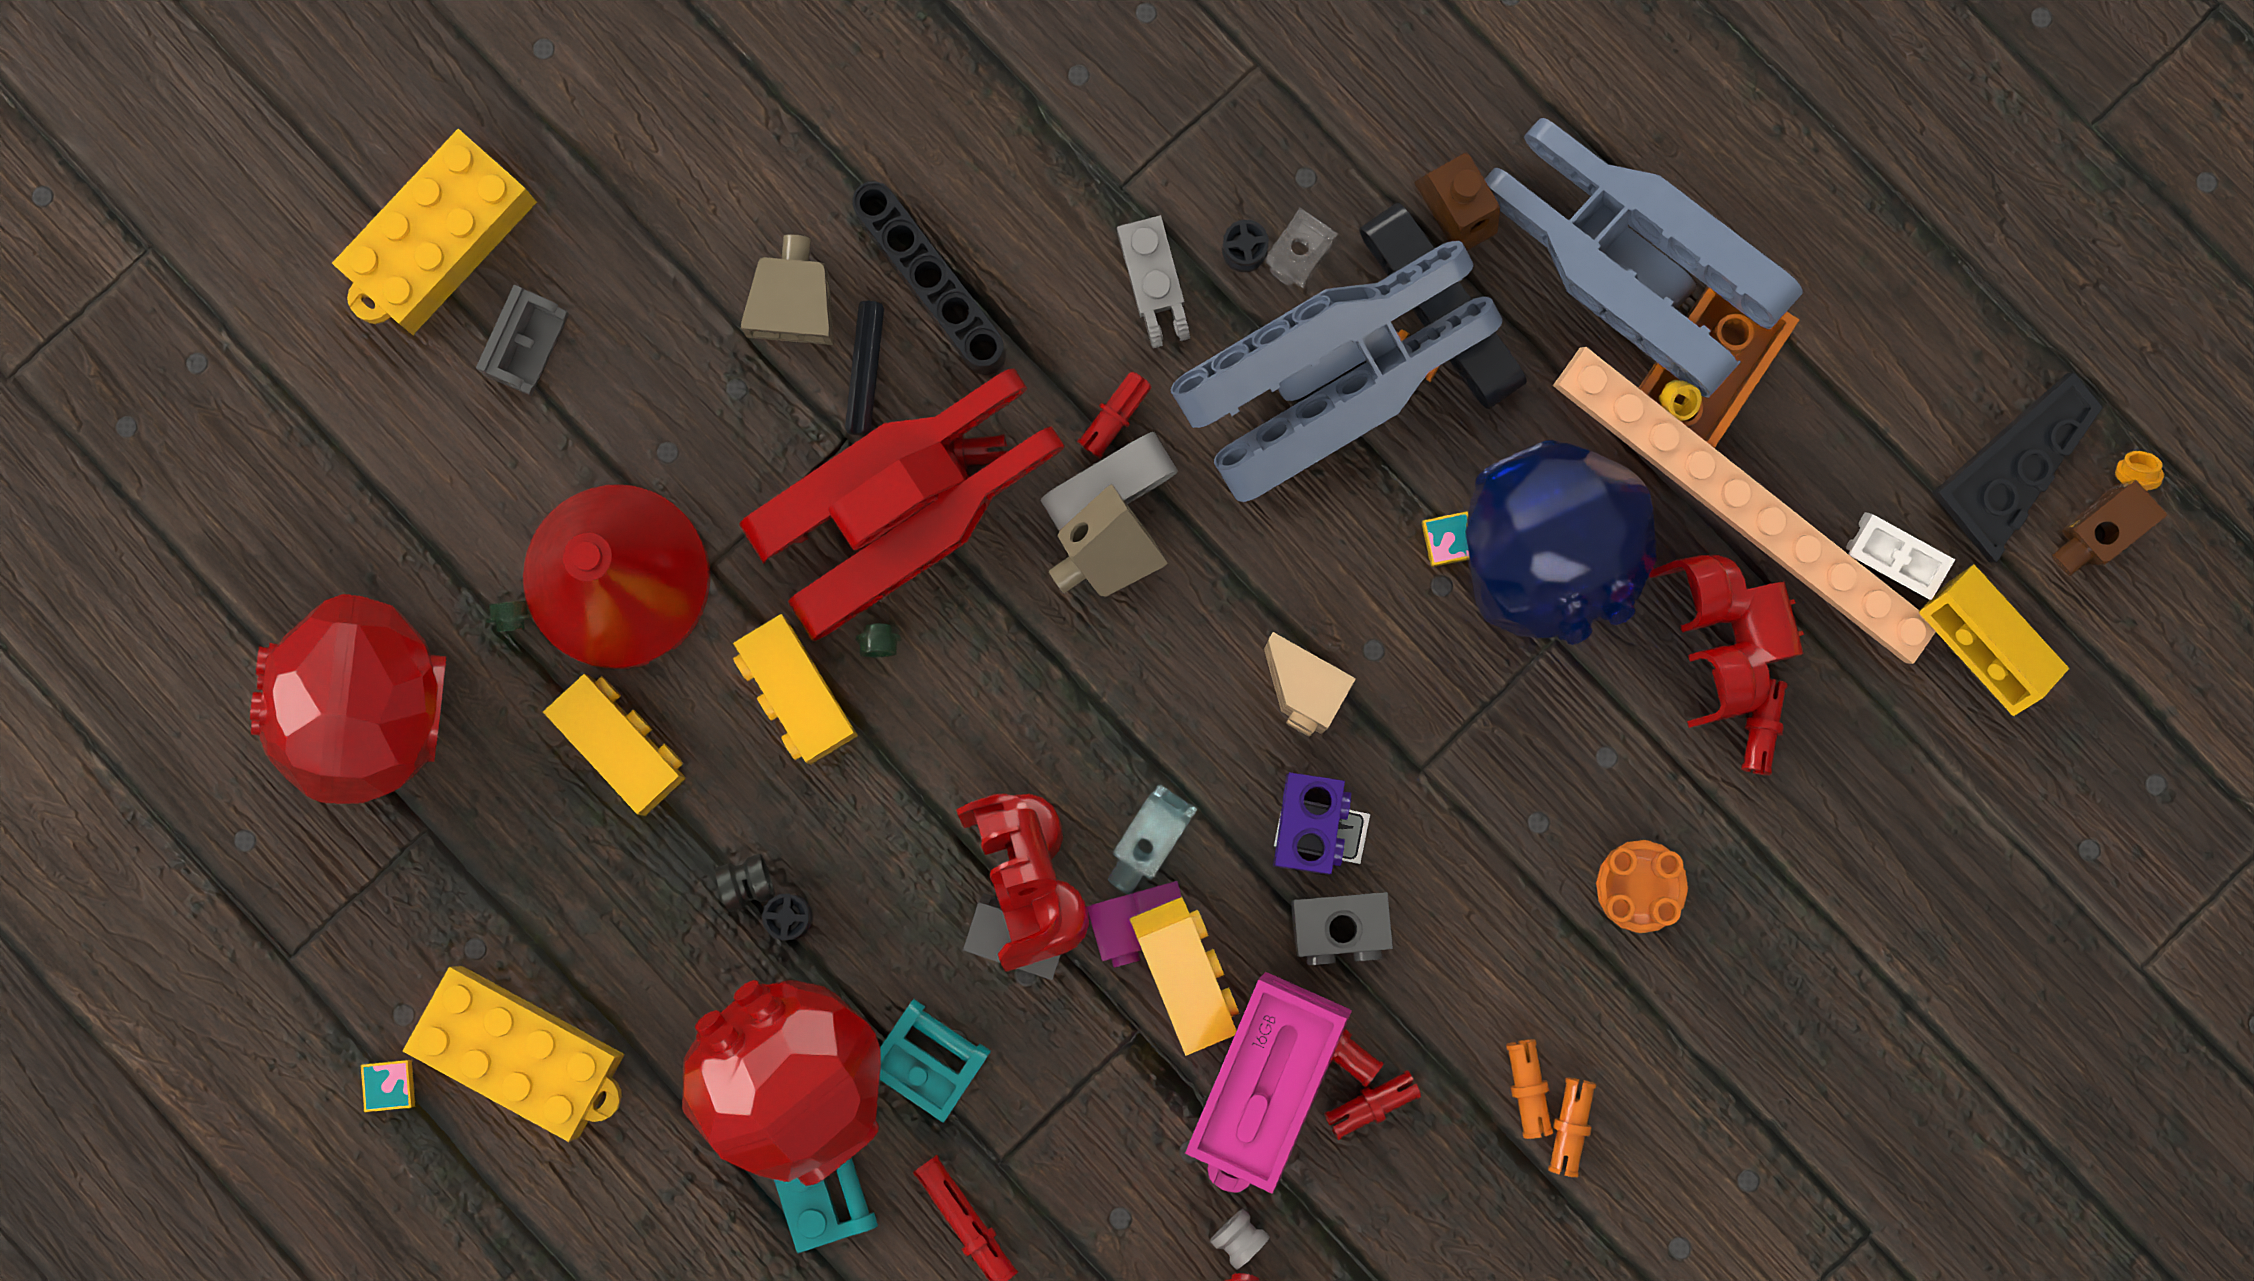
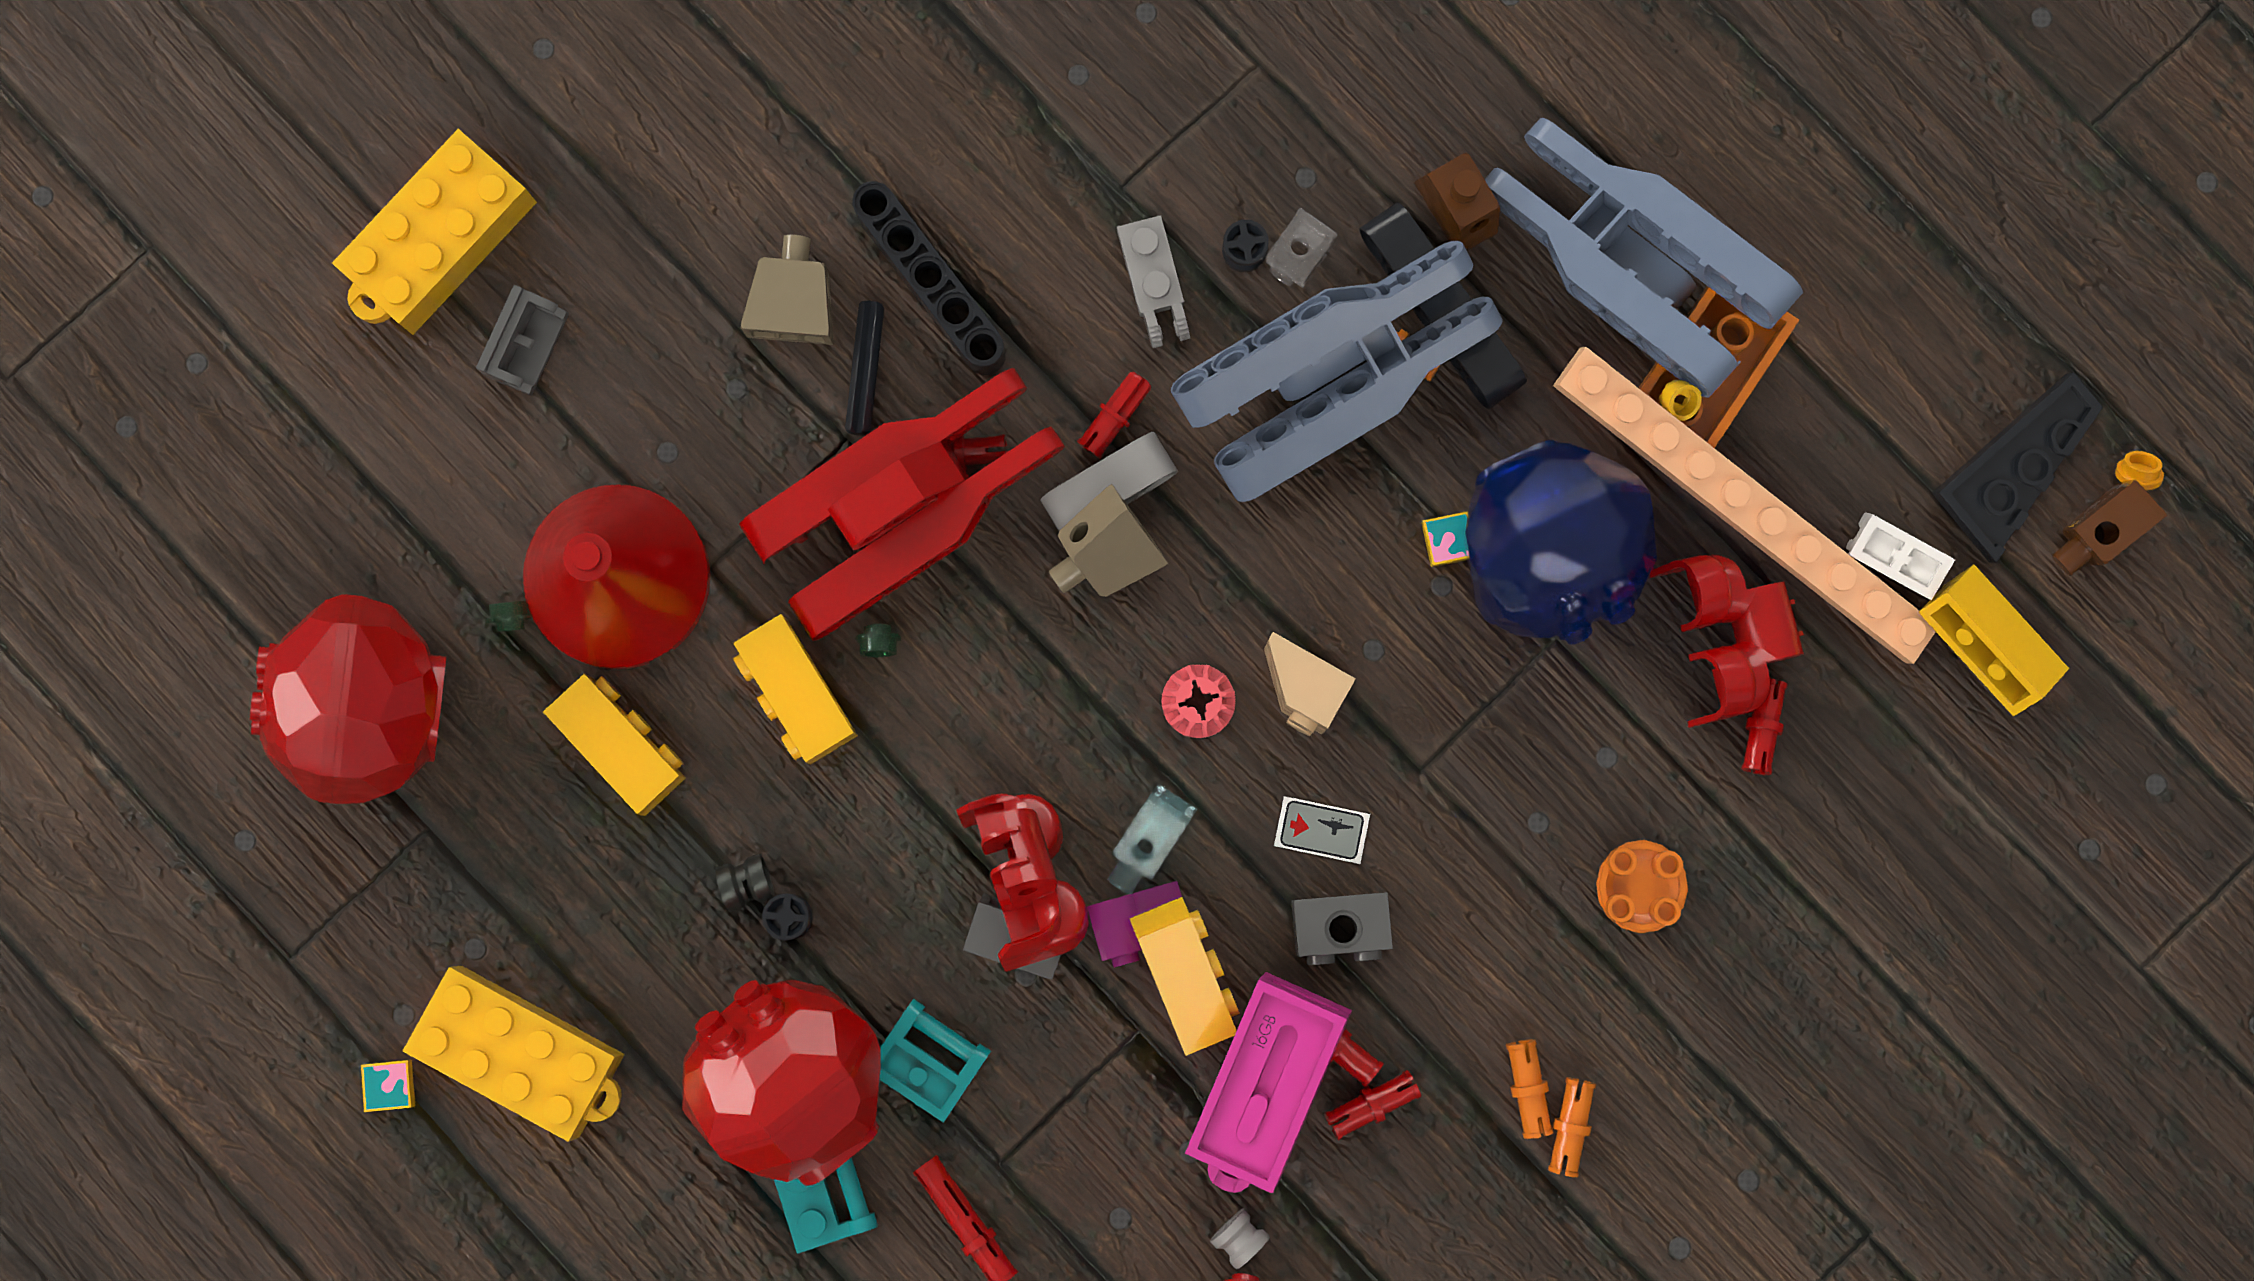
dark purple brick [1273,772,1351,875] -> none
none -> coral gear [1162,665,1235,738]

